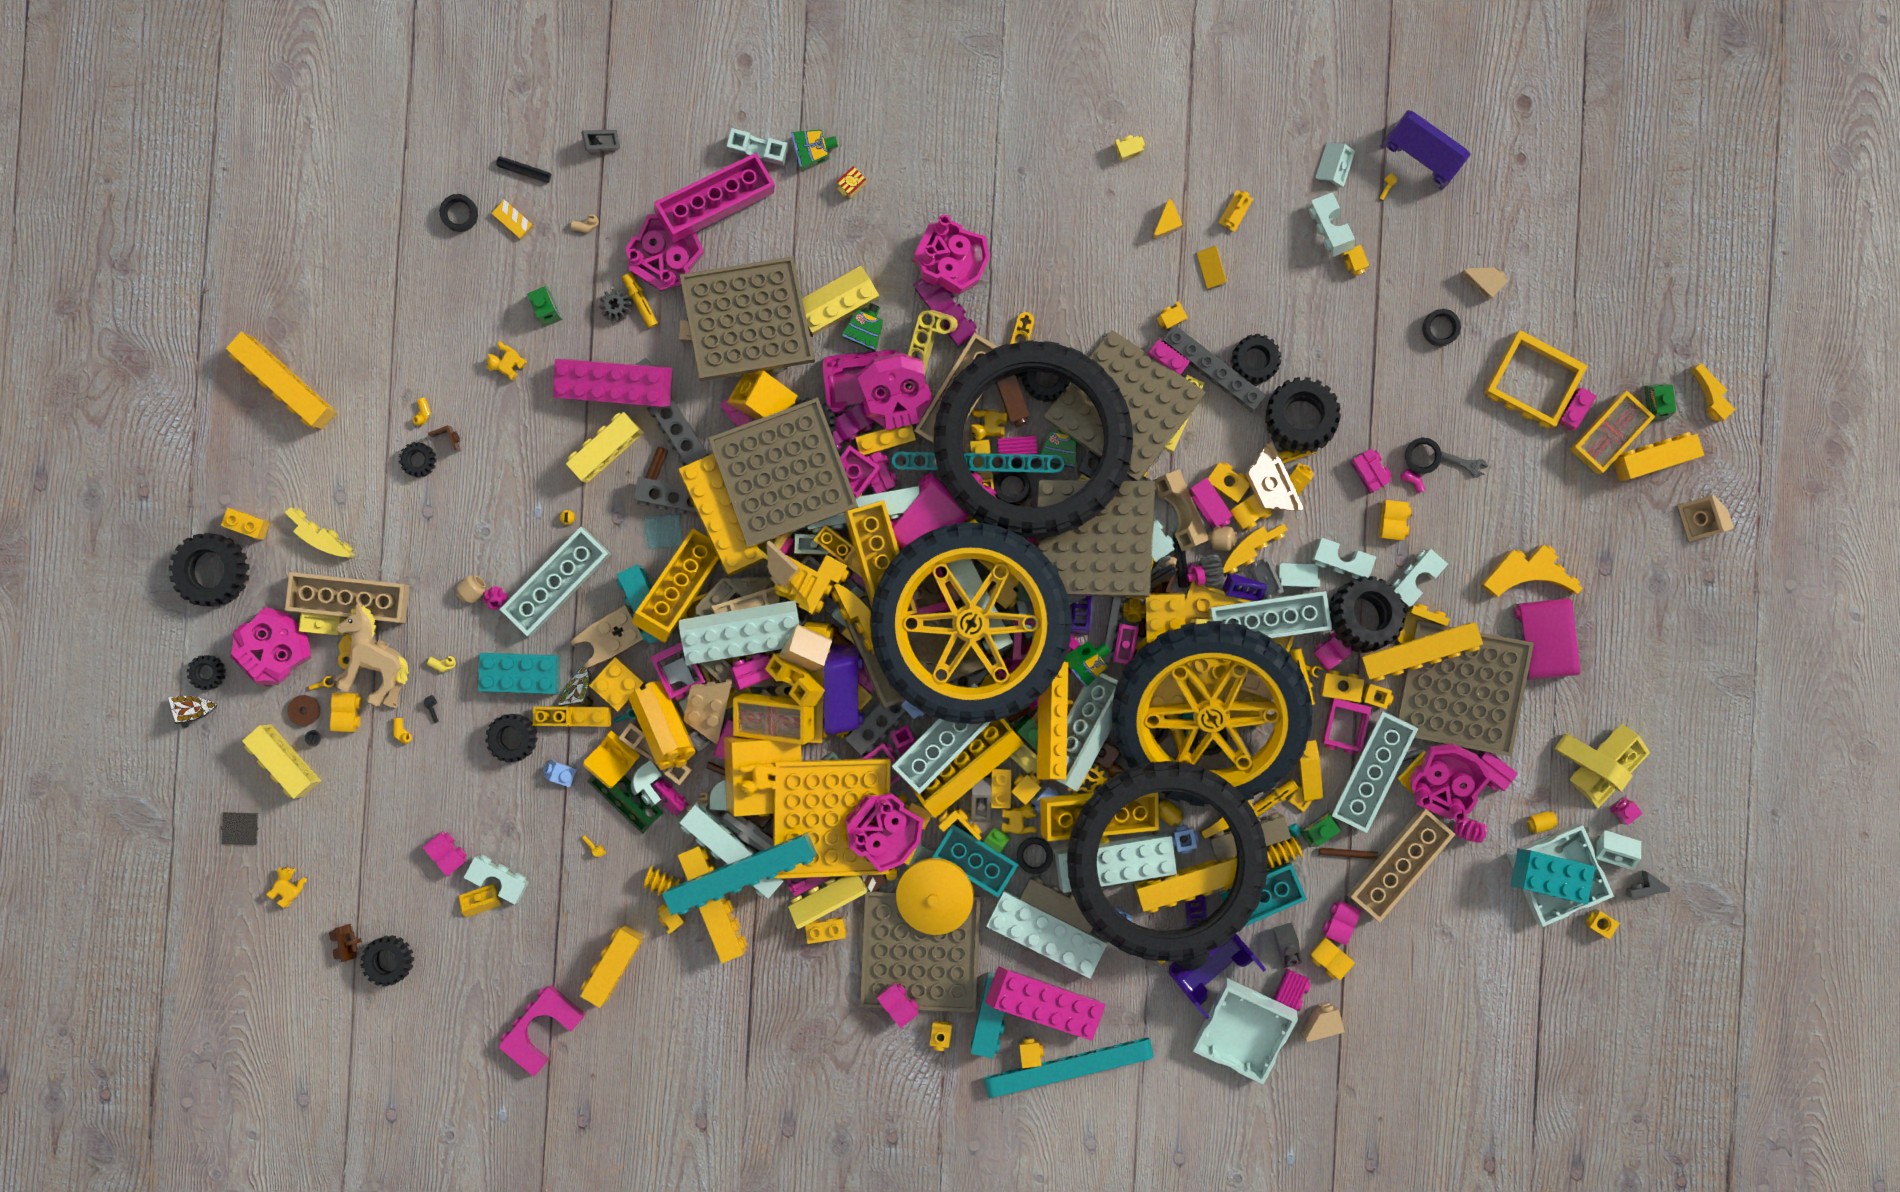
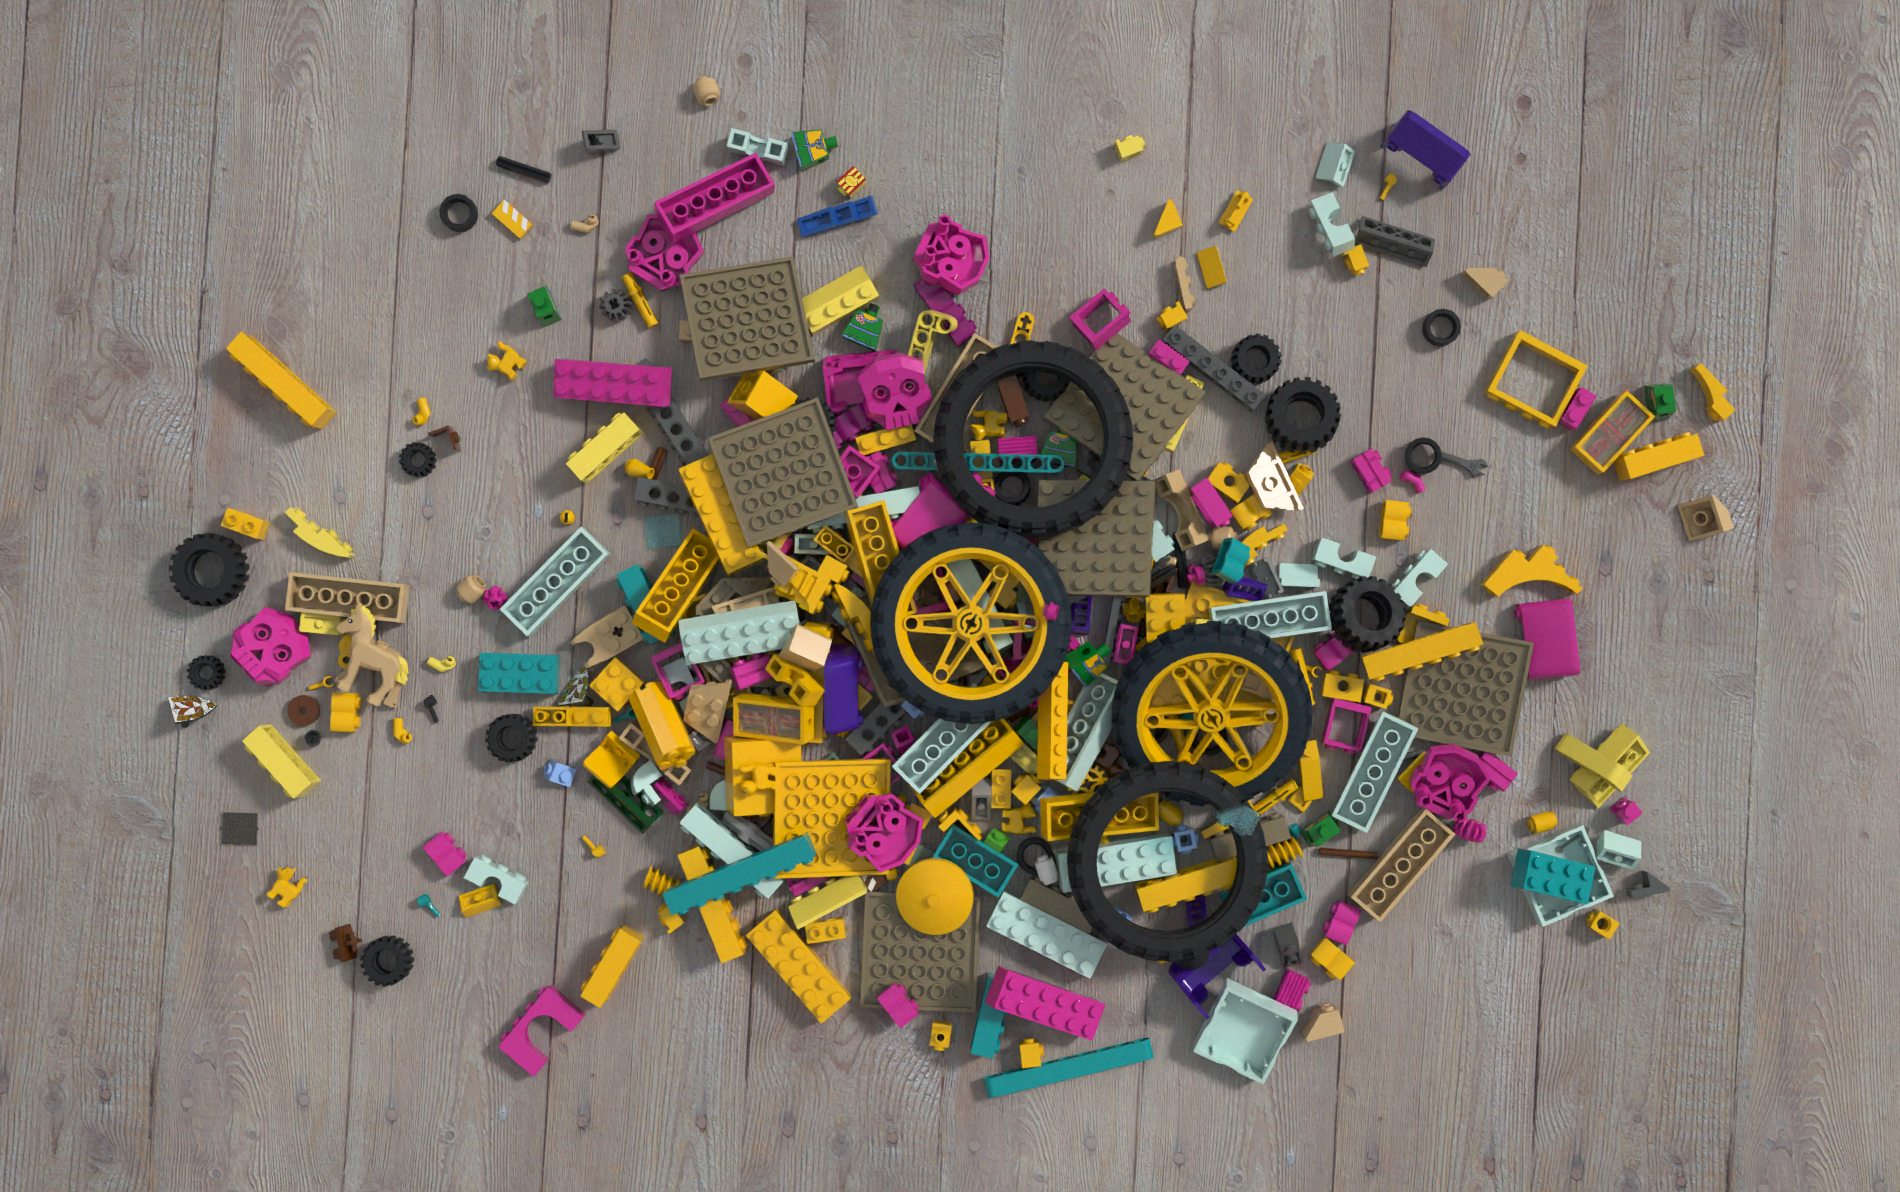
none -> teal hand [417,894,441,917]
none -> yellow cone [625,458,654,479]
none -> tan head [693,76,720,106]
none -> yellow brick [746,908,852,1024]
none -> blue slope [797,196,878,237]
none -> white brick [1034,855,1059,885]
none -> dark pink plate [1043,602,1059,621]
none -> dark pink window [1069,288,1131,350]
none -> tan hinge [1174,256,1195,312]
none -> teal brick [1212,537,1250,583]
none -> clear light blue slope [1213,804,1262,836]
none -> dark grey fence [1355,216,1435,267]

